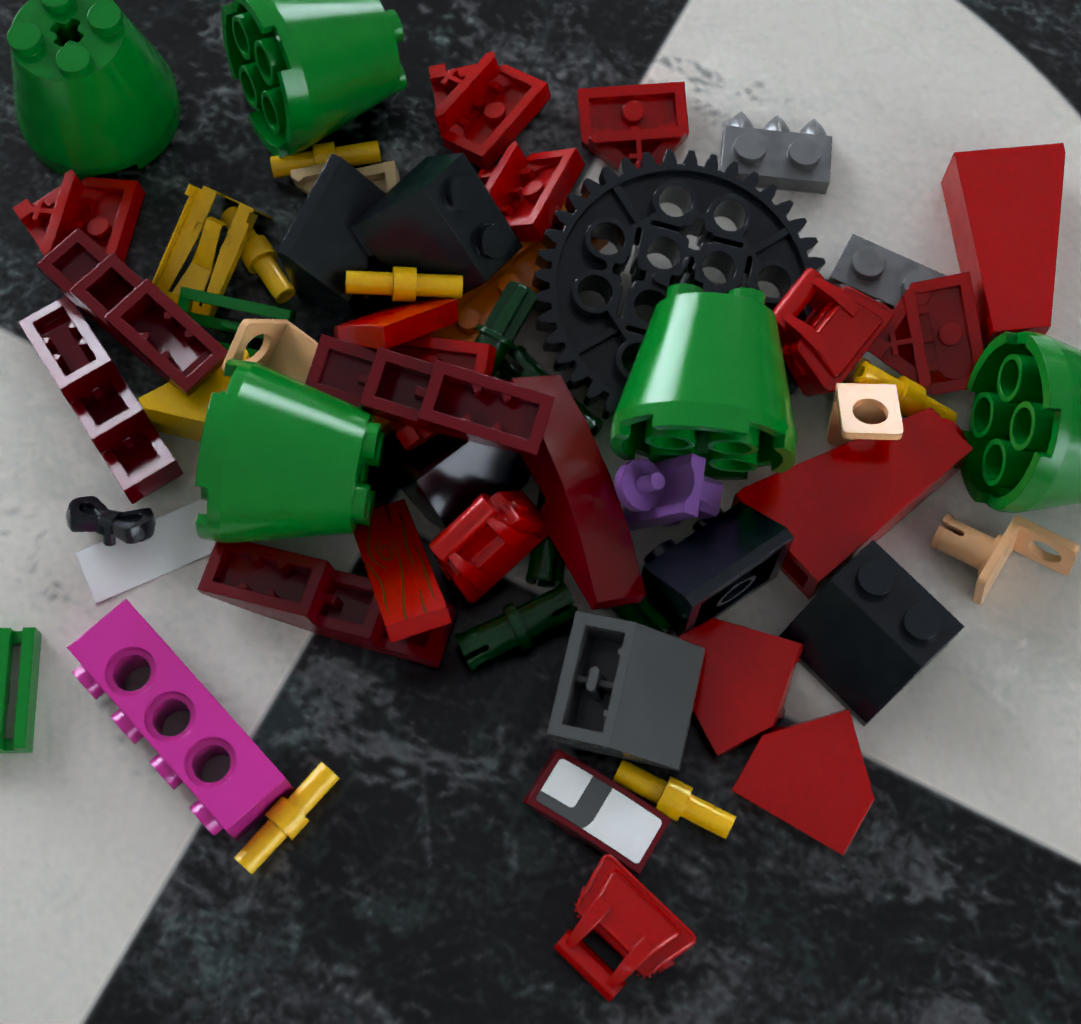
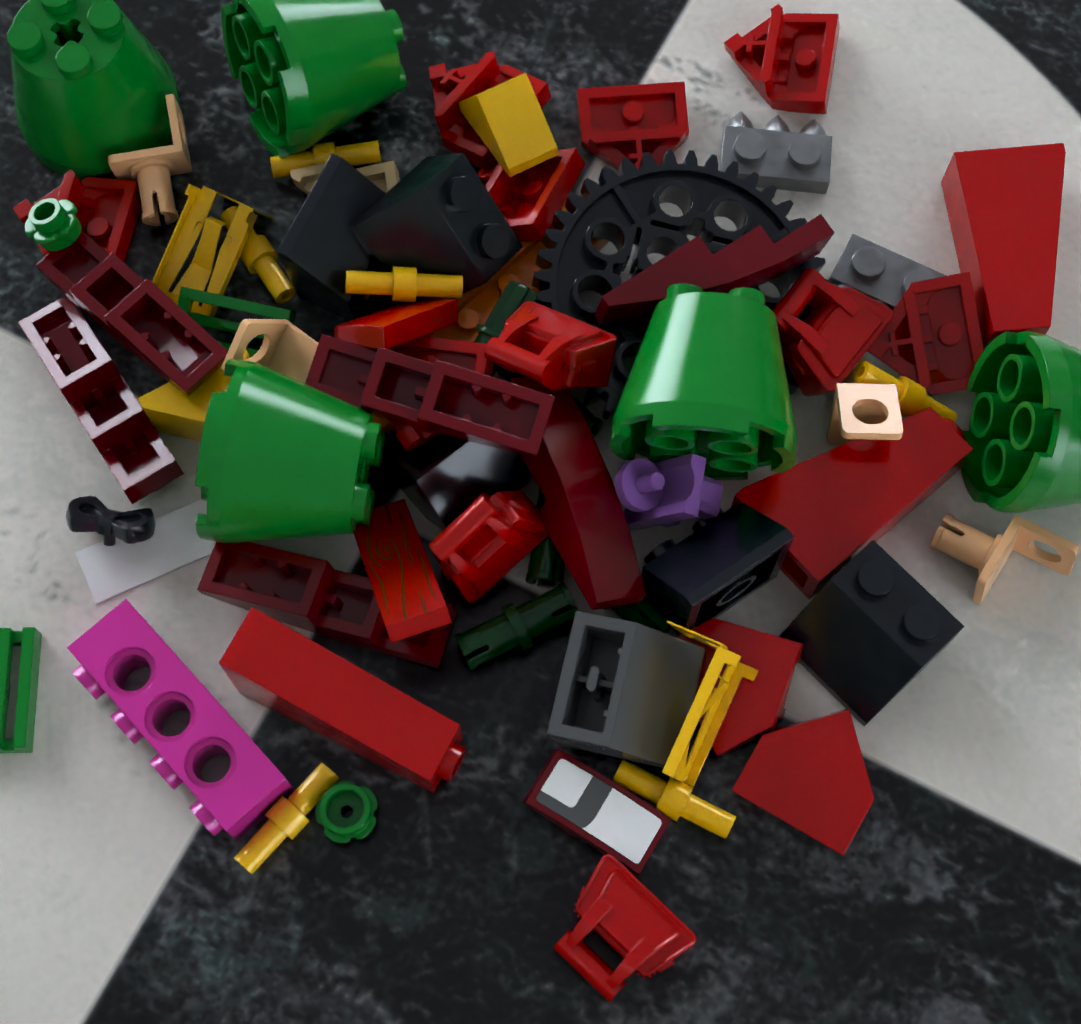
none -> green plate [24,198,82,251]
none -> light nougat bracket [108,94,192,226]
none -> red slope [219,607,467,793]
none -> green plate [315,780,378,843]
none -> yellow slope [459,73,558,177]
none -> red piece [484,301,617,391]
none -> dark red slope [594,214,835,325]
none -> yellow piece [662,620,759,787]
none -> red slope [724,4,840,114]

